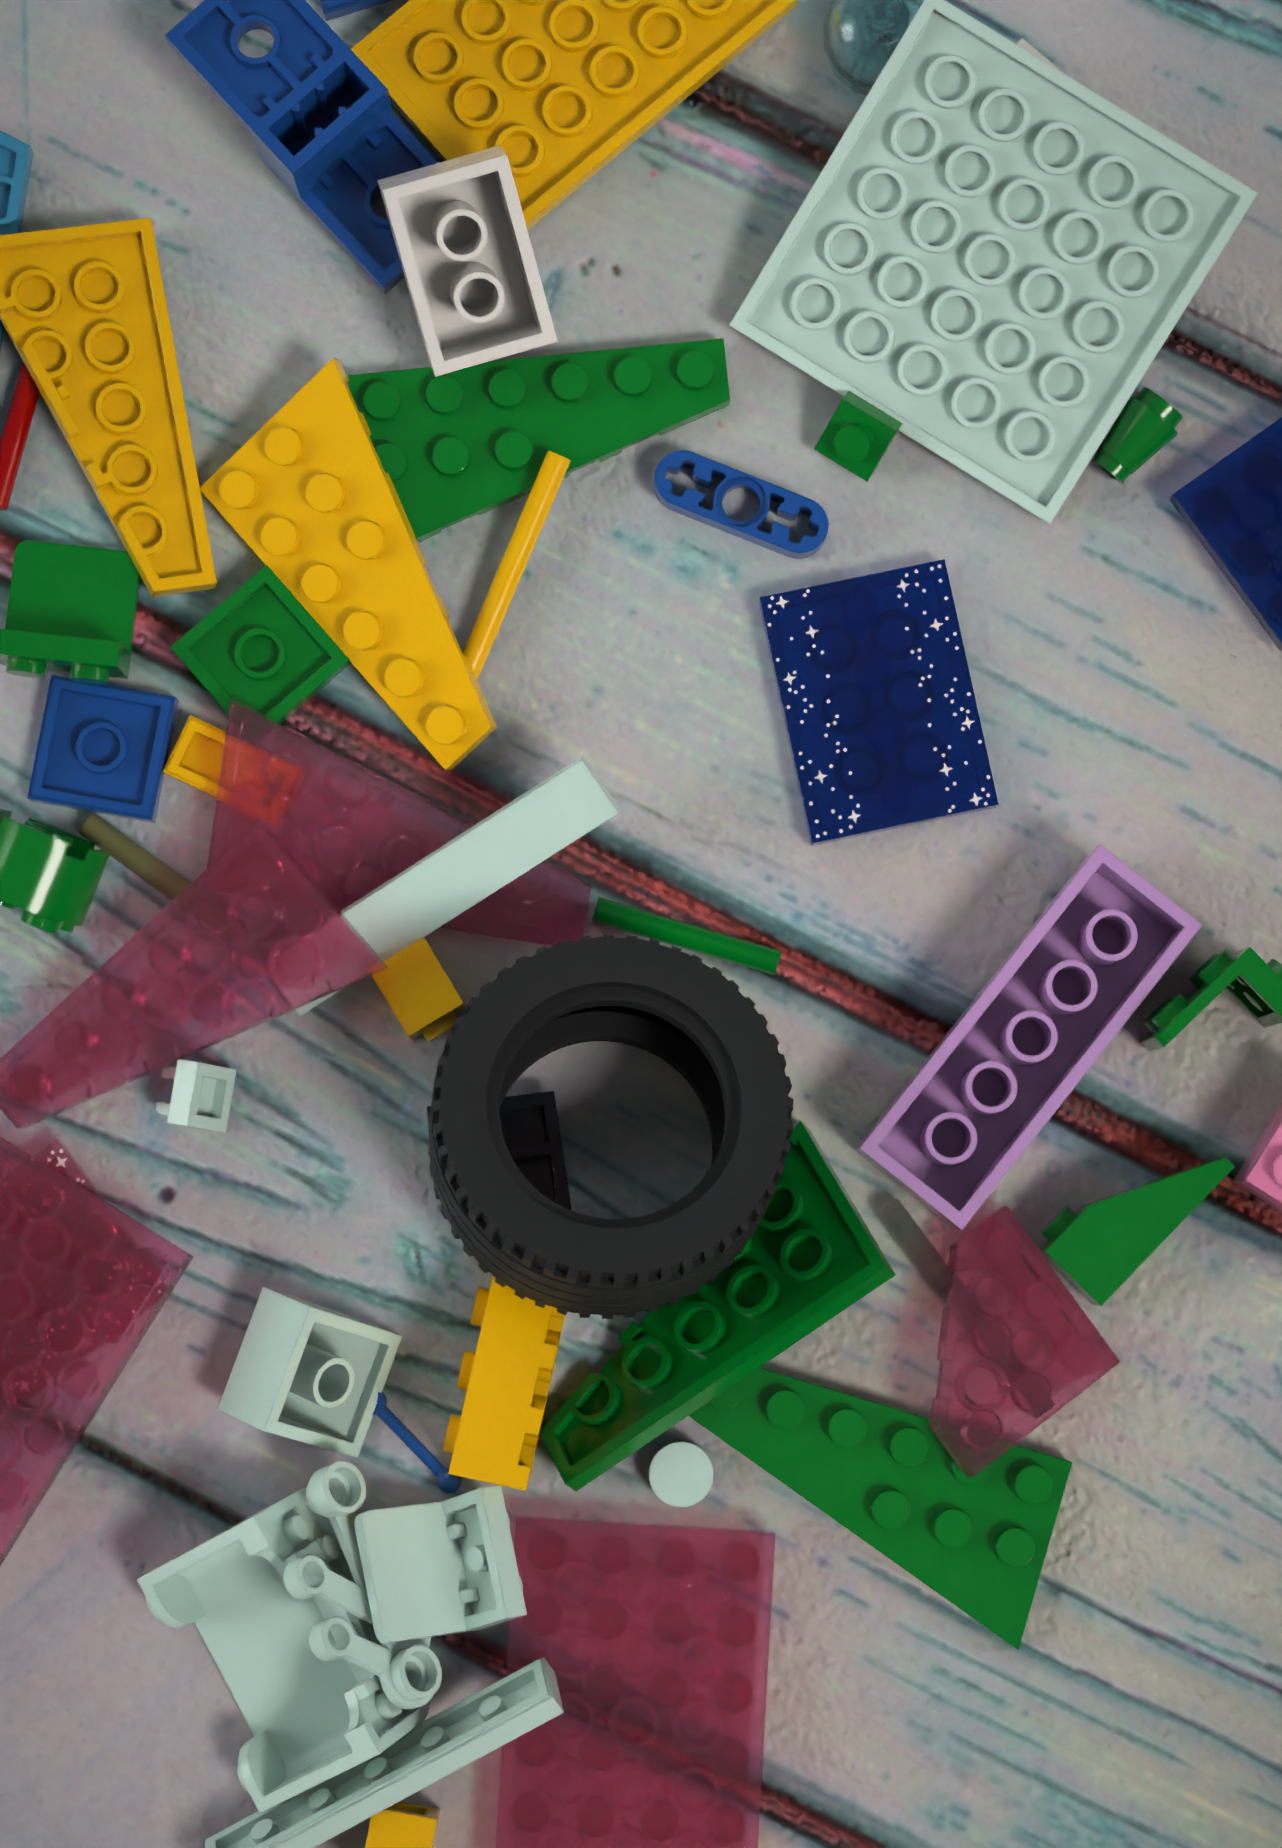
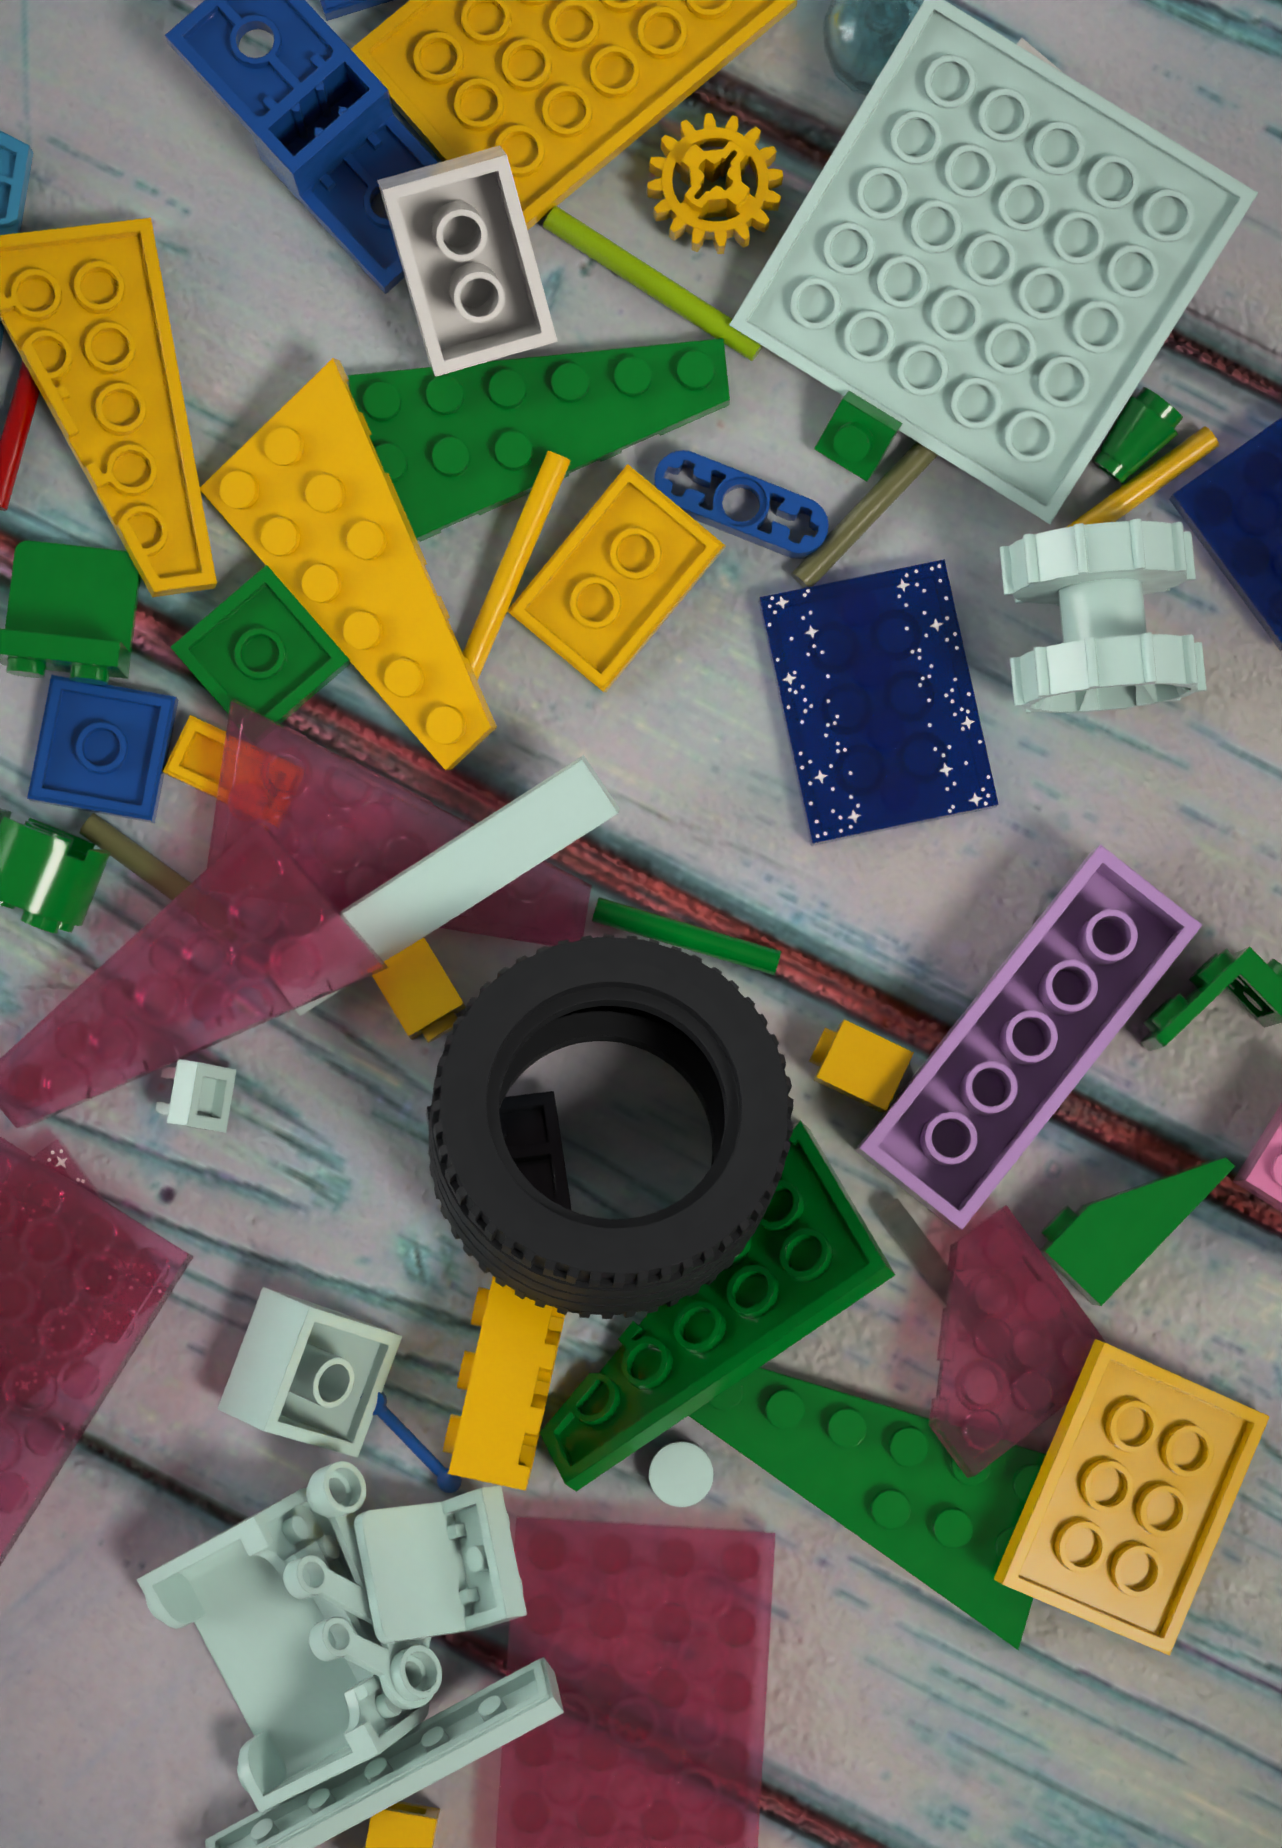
none -> yellow tile [507,464,726,692]
none -> lime bar [543,206,763,361]
none -> yellow gear [647,113,783,254]
none -> olive bar [791,442,938,590]
none -> yellow brick [809,1019,914,1113]
none -> yellow plate [994,1339,1270,1656]
none -> light aqua piece [1000,519,1207,714]
none -> yellow bar [1065,426,1219,528]

